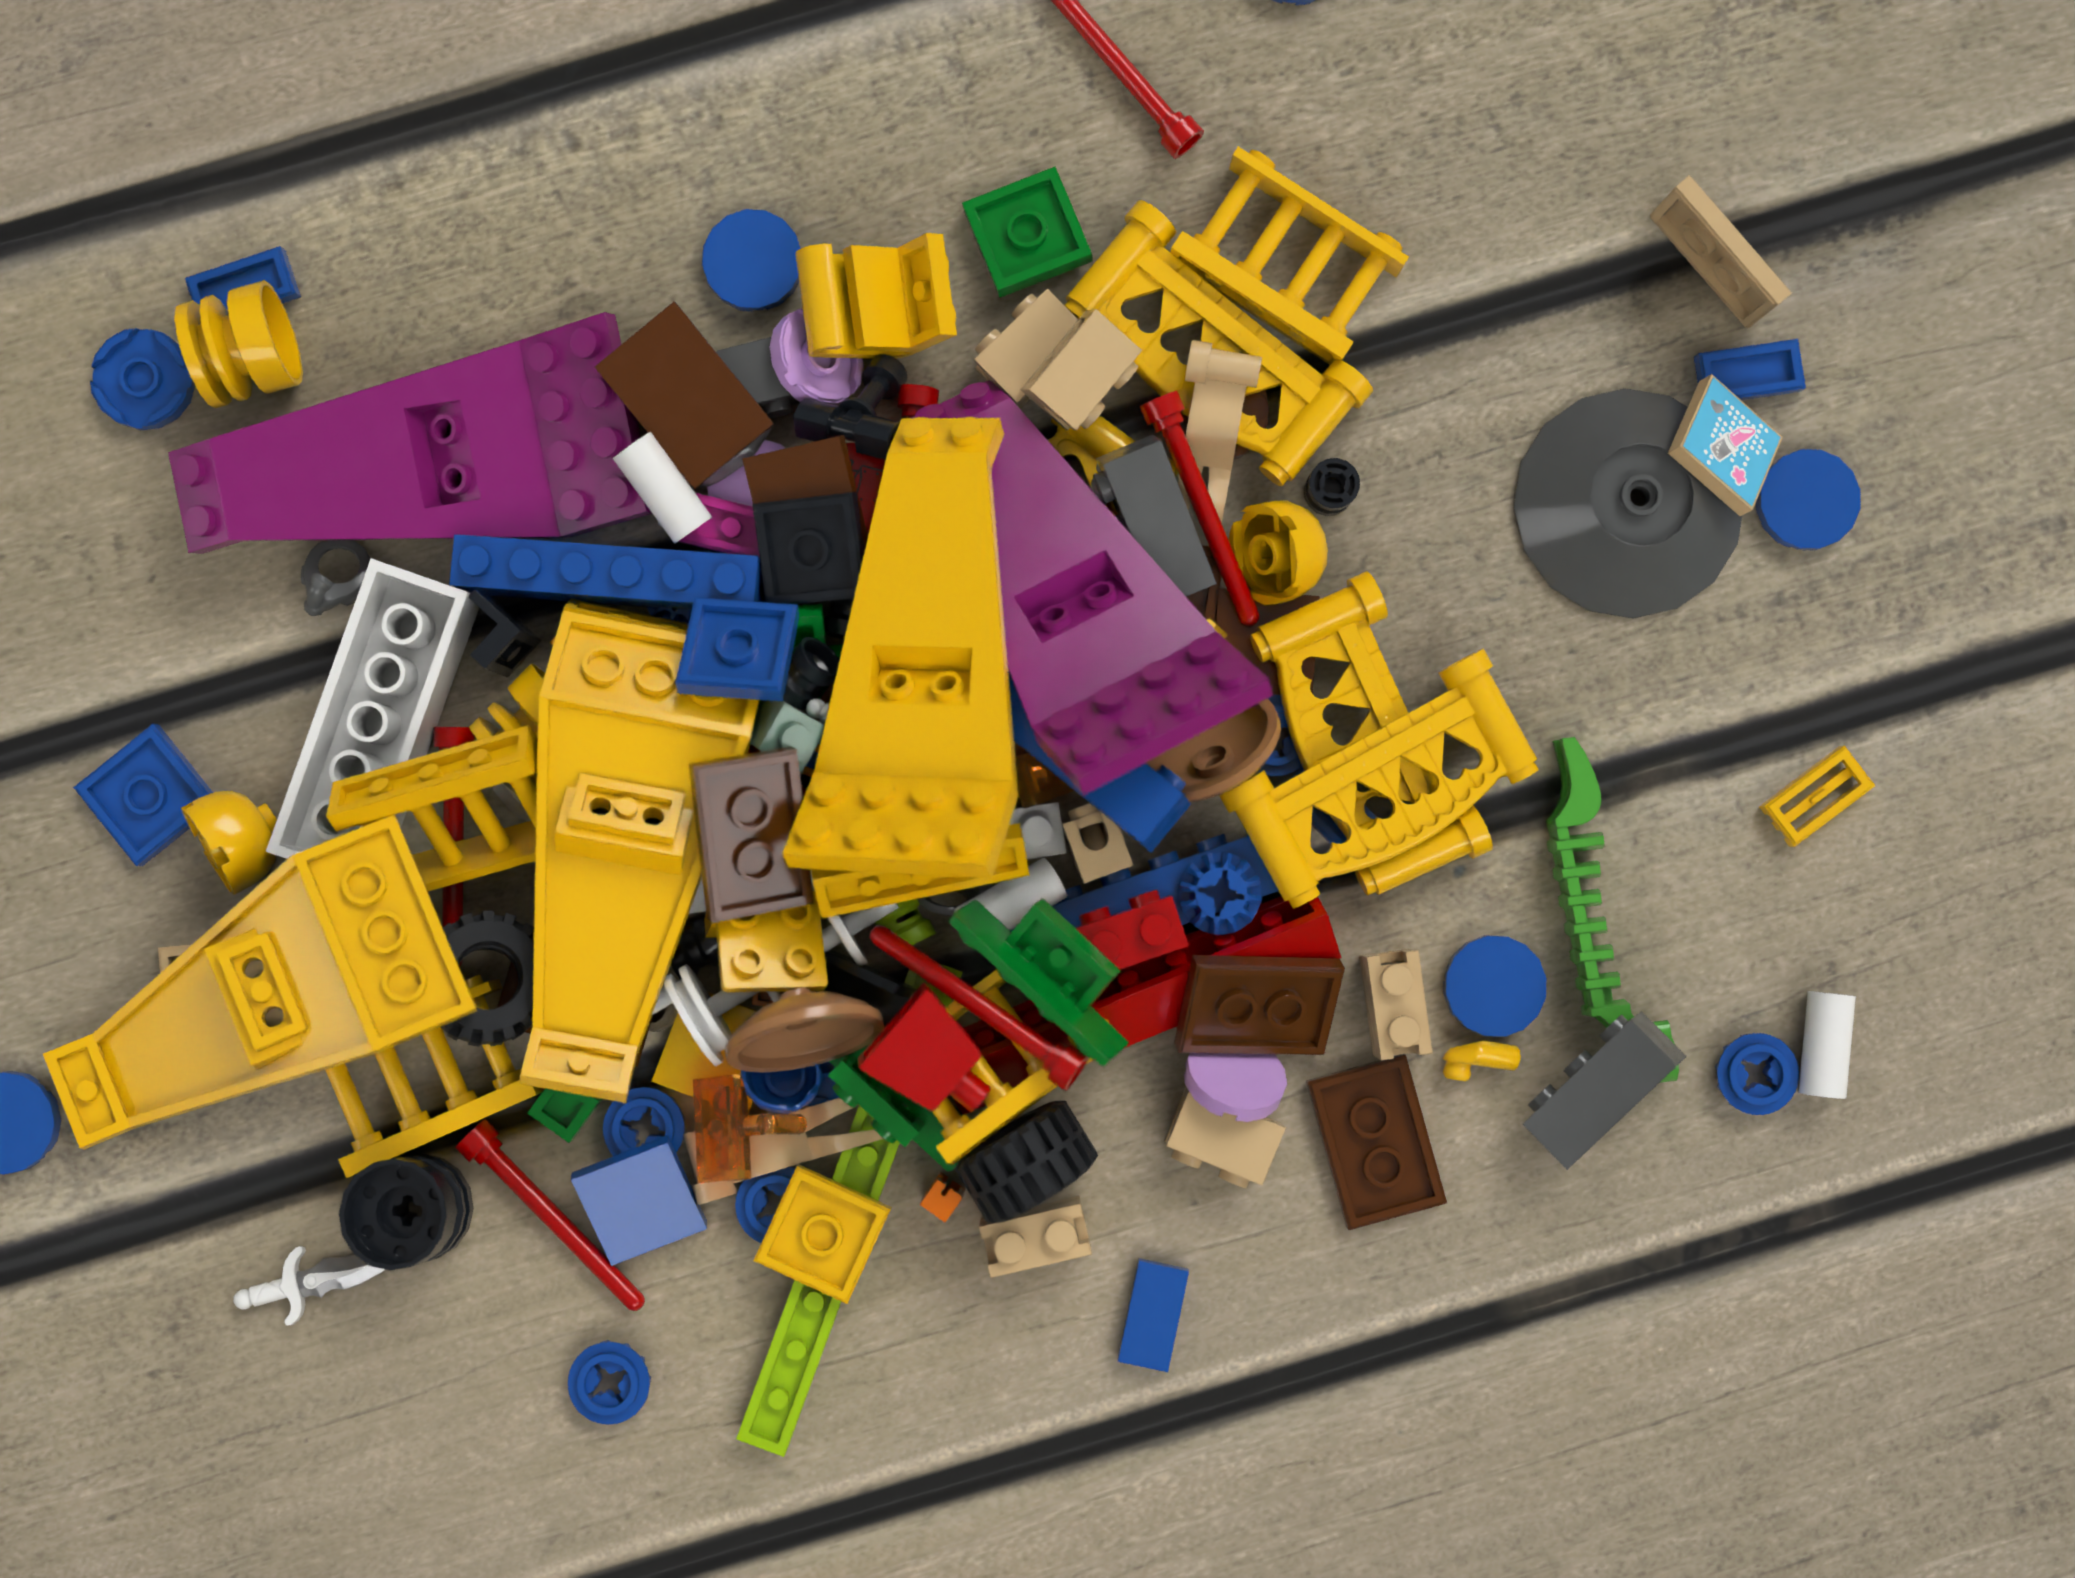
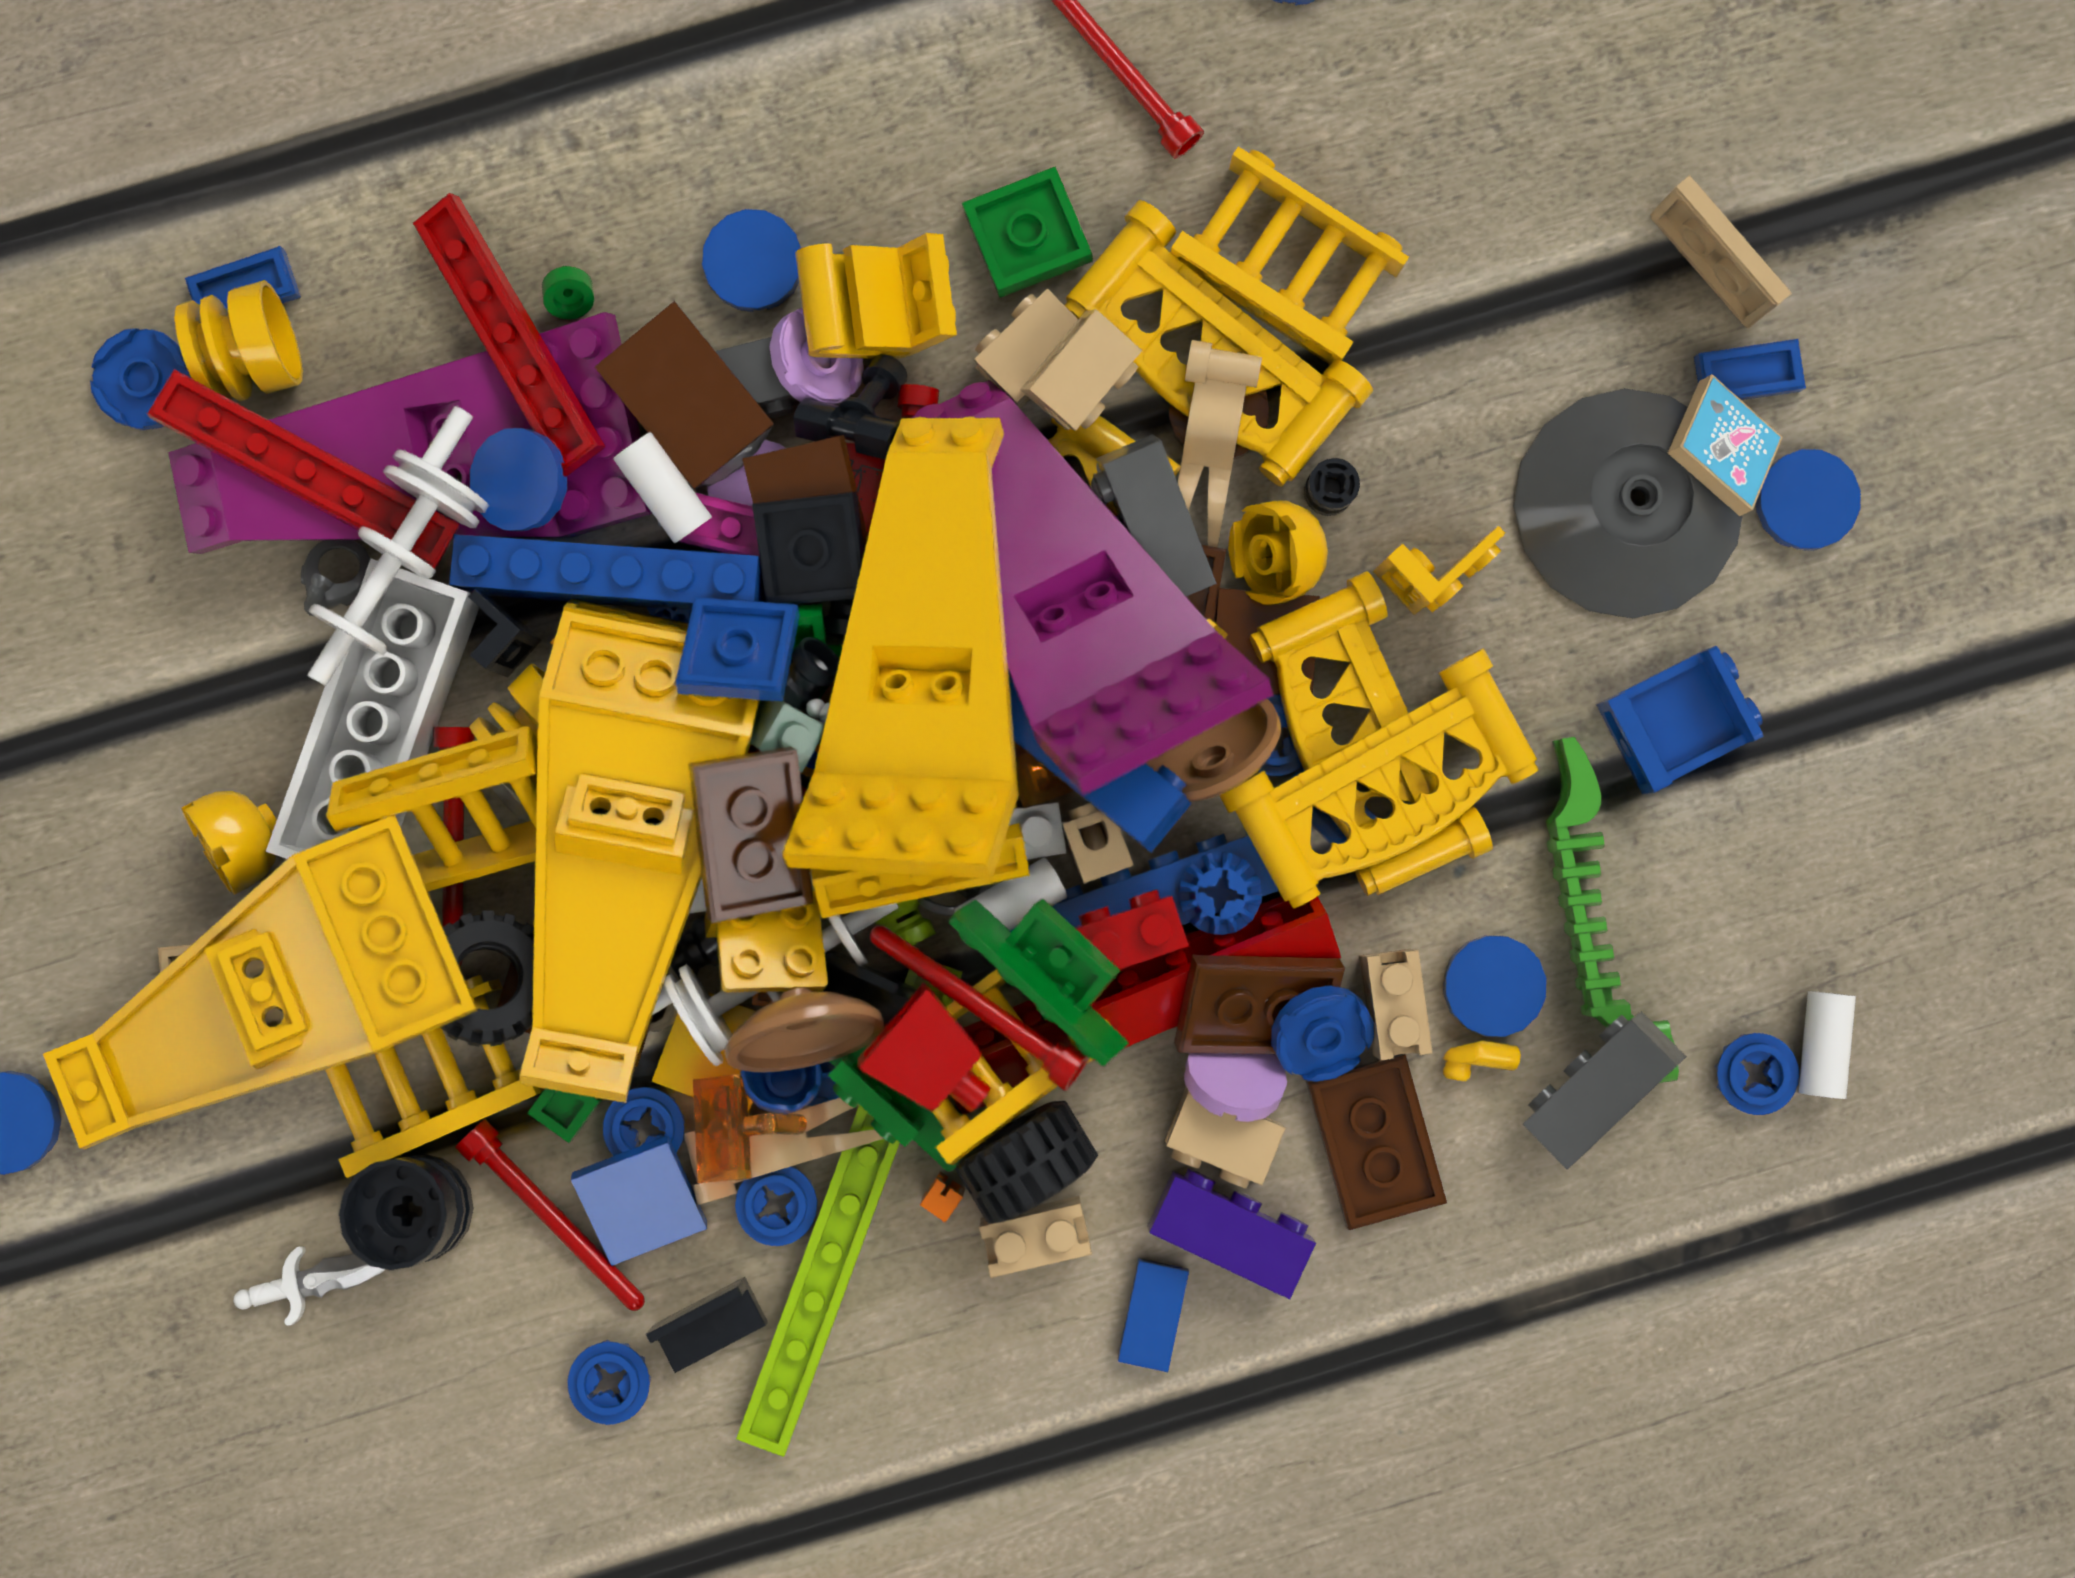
blue tile [73,724,213,866] -> none
yellow tile [753,1164,892,1304] -> none
red piece [1140,390,1259,626] -> none
yellow tile [1759,745,1875,847] -> none
none -> red tile [147,369,459,569]
none -> white piece [307,406,489,686]
none -> red tile [413,193,606,476]
none -> blue tile [470,428,567,531]
none -> green tile [542,266,594,319]
none -> black panel [646,1277,768,1373]
none -> dark purple brick [1147,1168,1316,1300]
none -> blue tile [1271,985,1374,1082]
none -> yellow bracket [1373,526,1506,615]
none -> blue panel [1596,646,1763,794]

